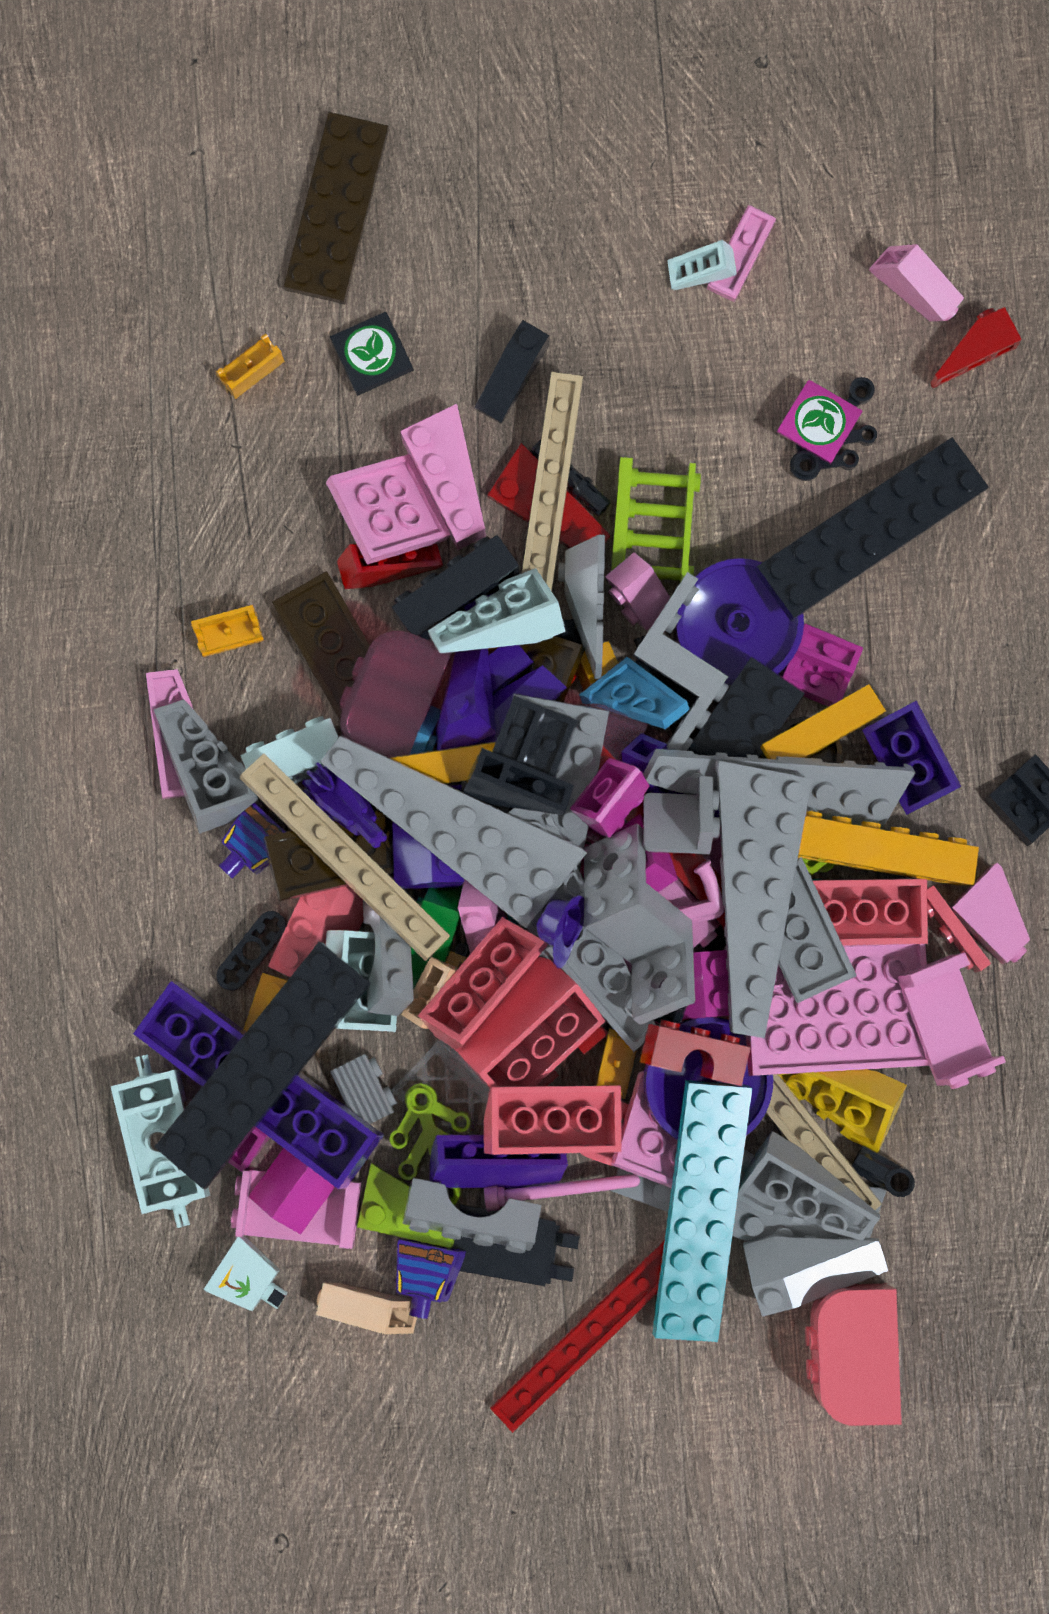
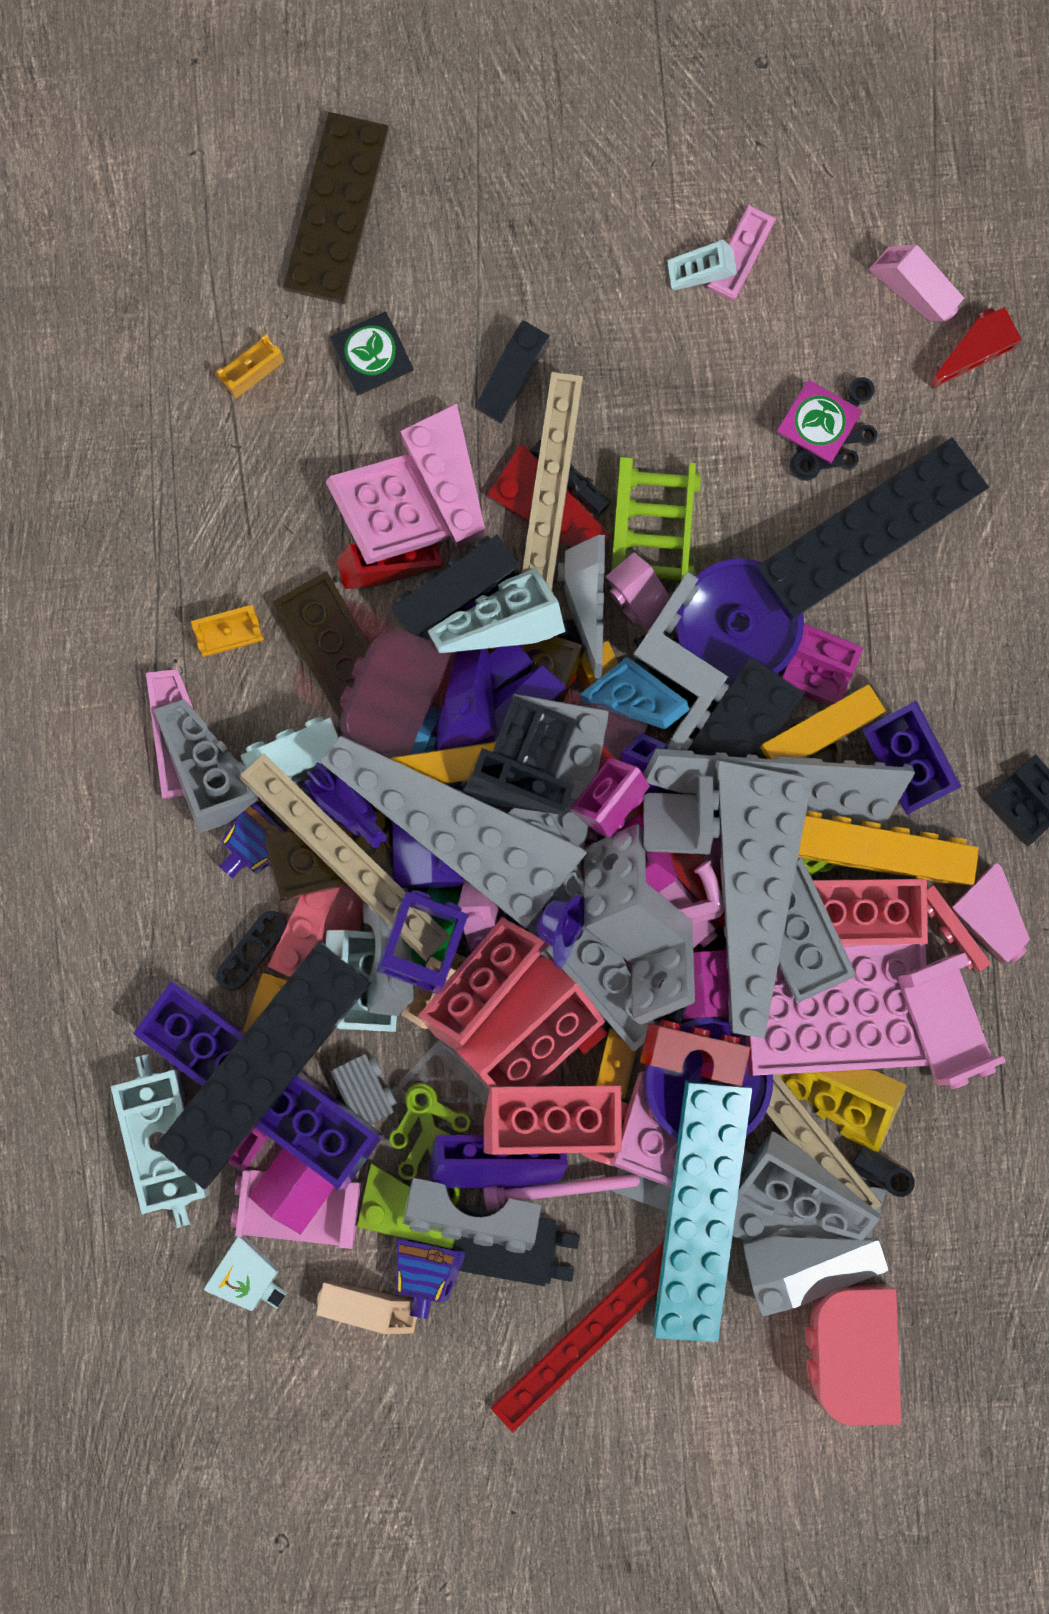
none -> dark purple window [376,891,469,994]

